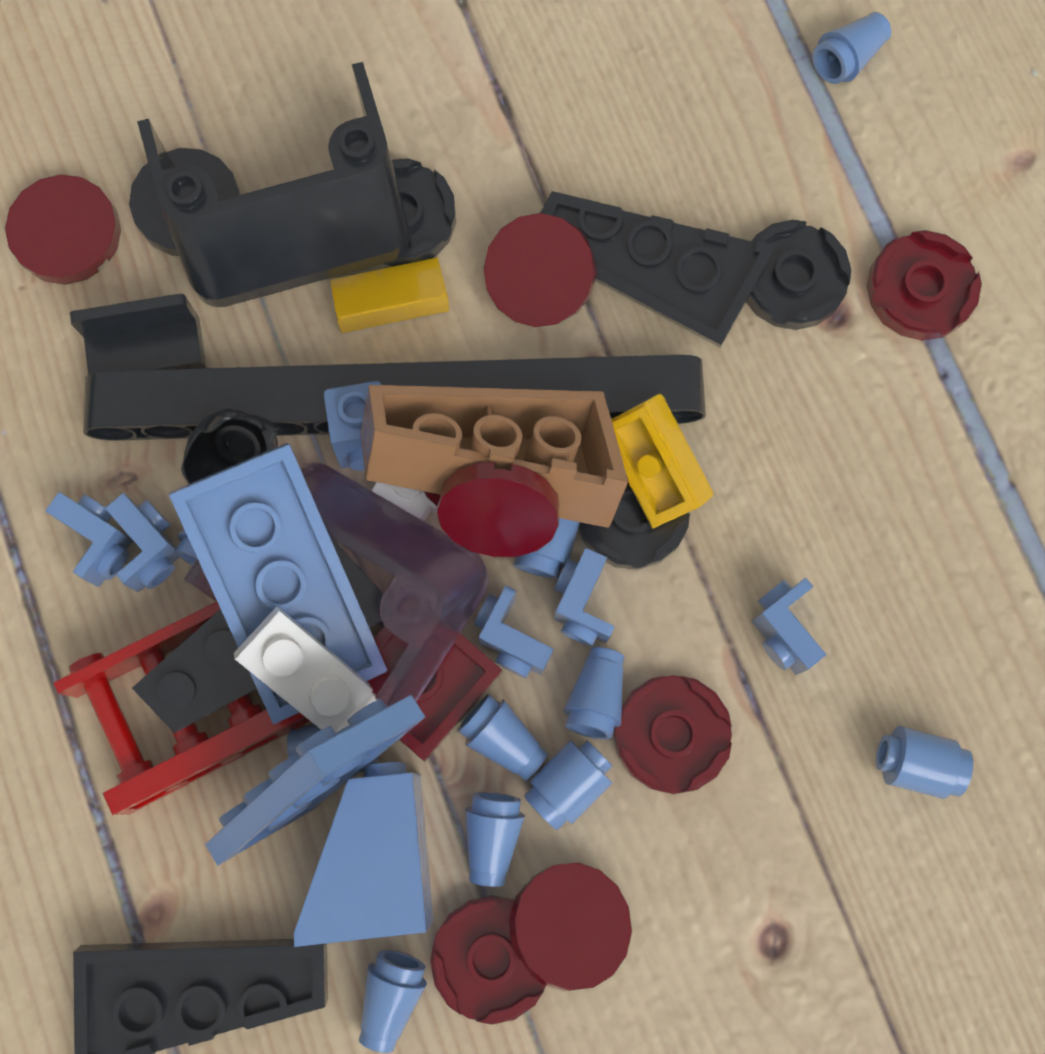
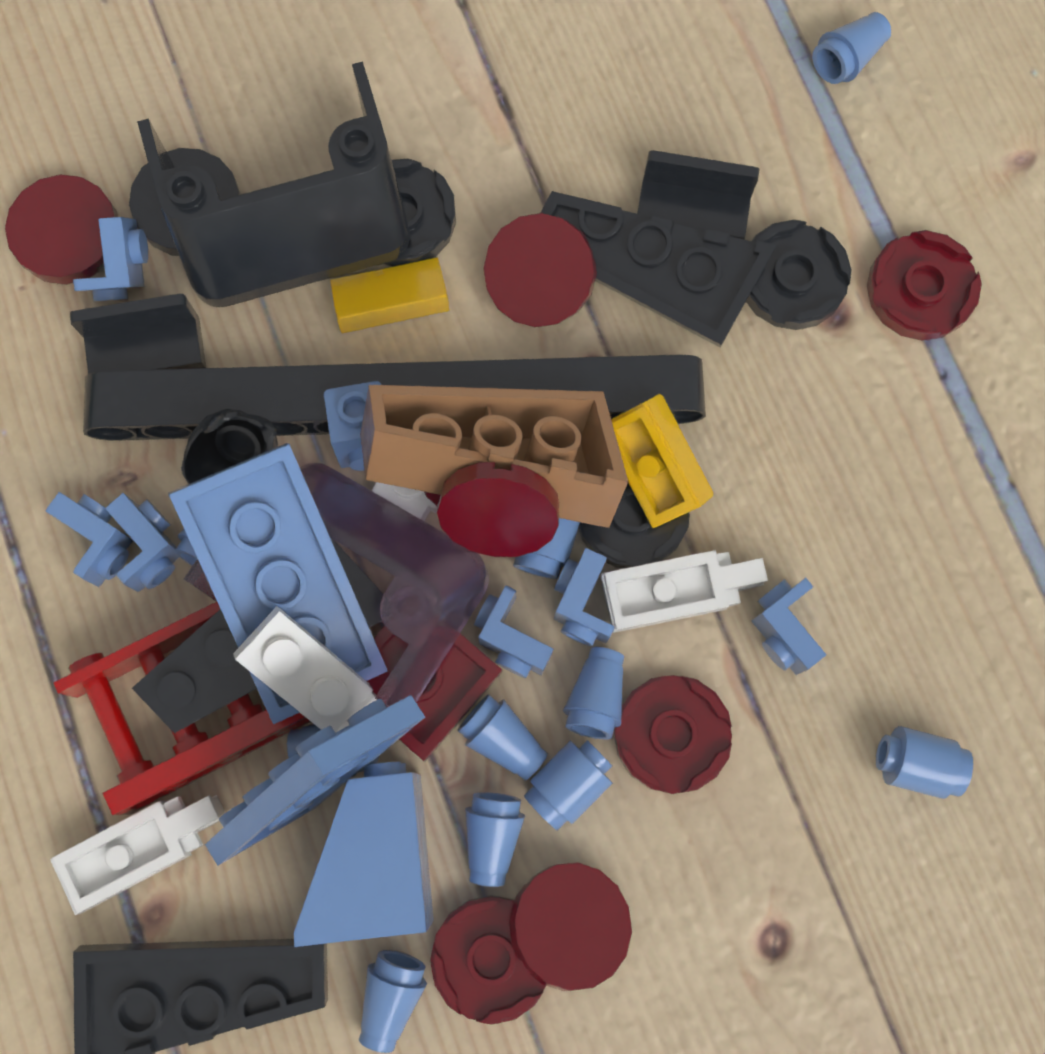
none -> white hinge [50,795,225,915]
none -> medium blue bracket [73,217,148,301]
none -> white hinge [601,550,768,633]
none -> black panel [637,150,760,240]

